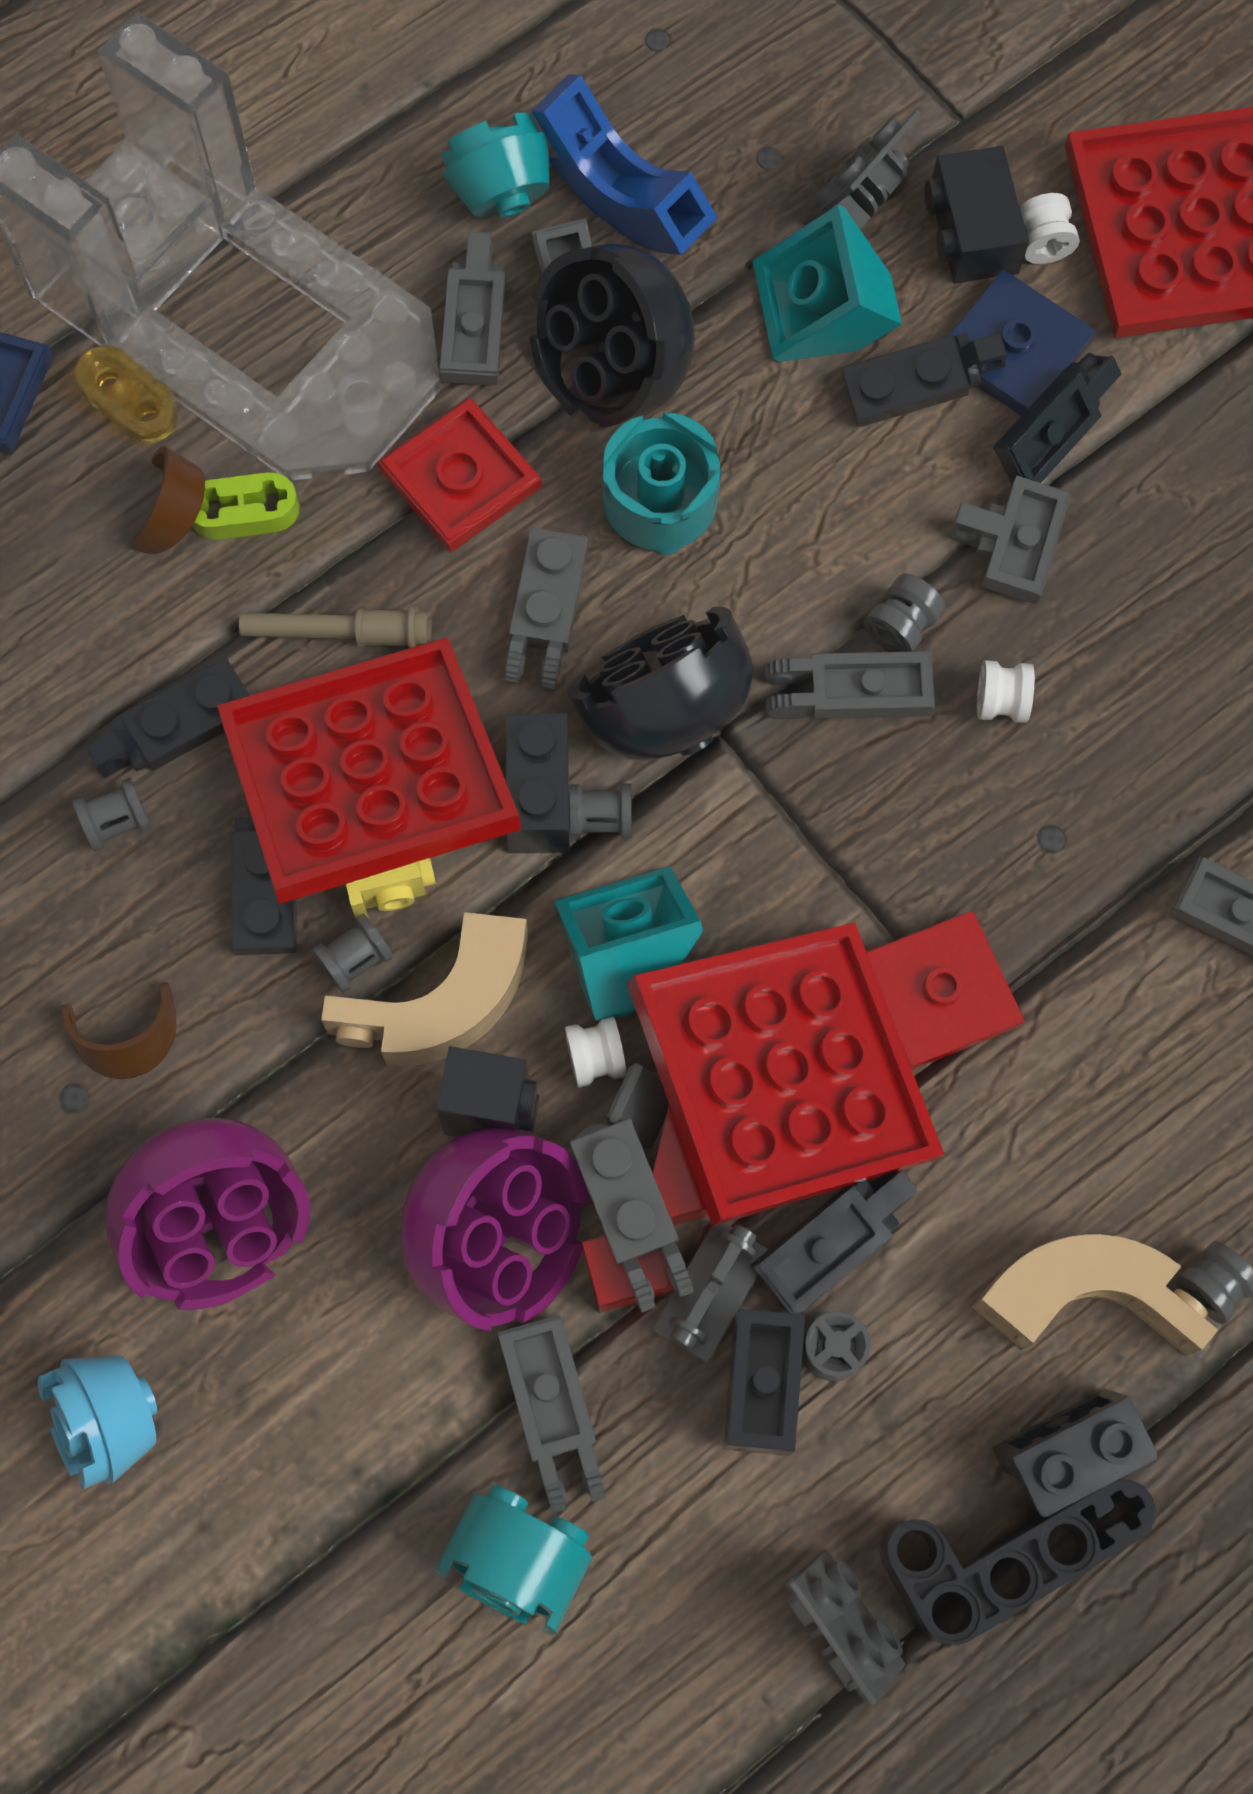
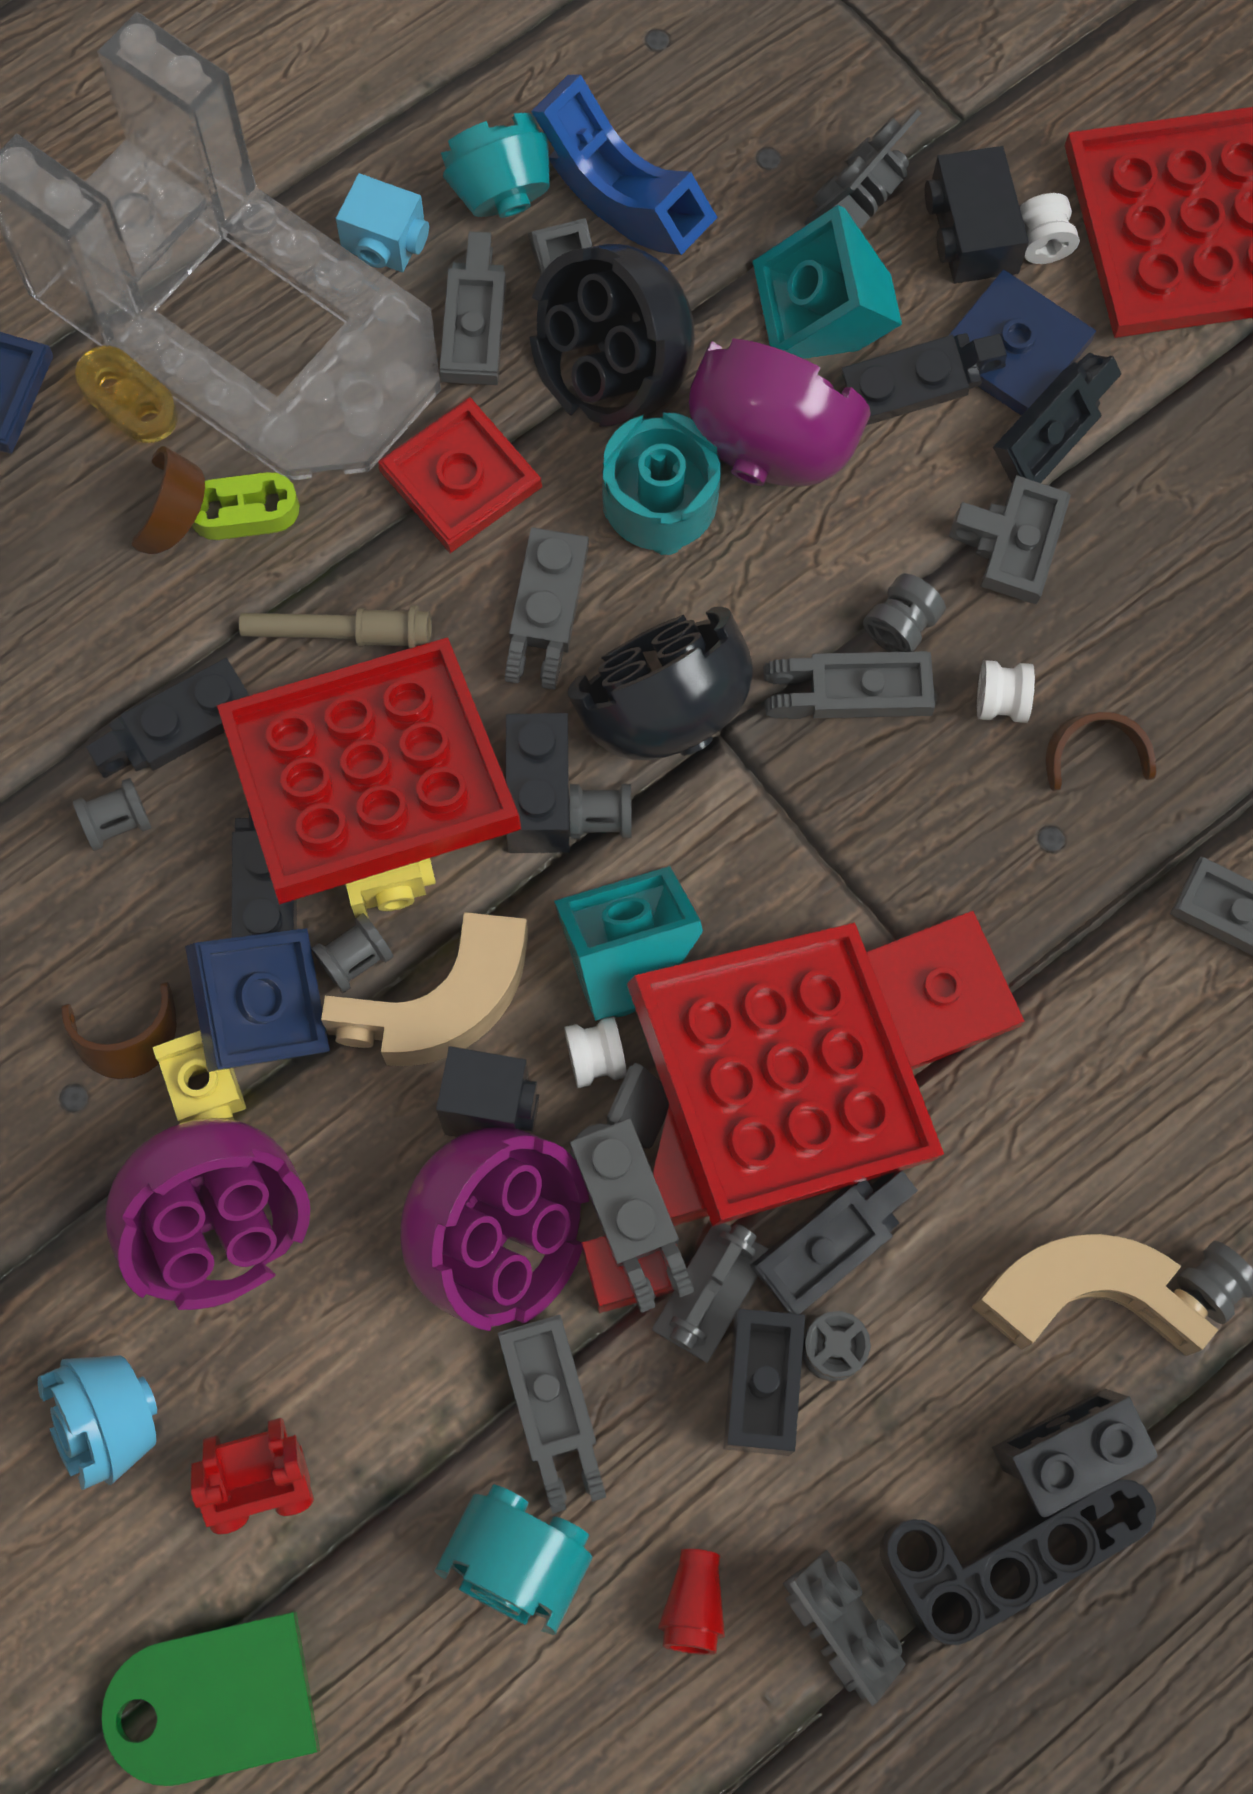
none -> green tile [102,1612,320,1786]
none -> light yellow brick [153,1030,247,1123]
none -> dark blue plate [185,928,330,1072]
none -> red piece [191,1418,314,1534]
none -> medium azure brick [336,173,429,273]
none -> red cone [658,1549,725,1655]
none -> magenta cylinder [689,338,871,487]
none -> reddish brown helmet [1046,712,1156,791]

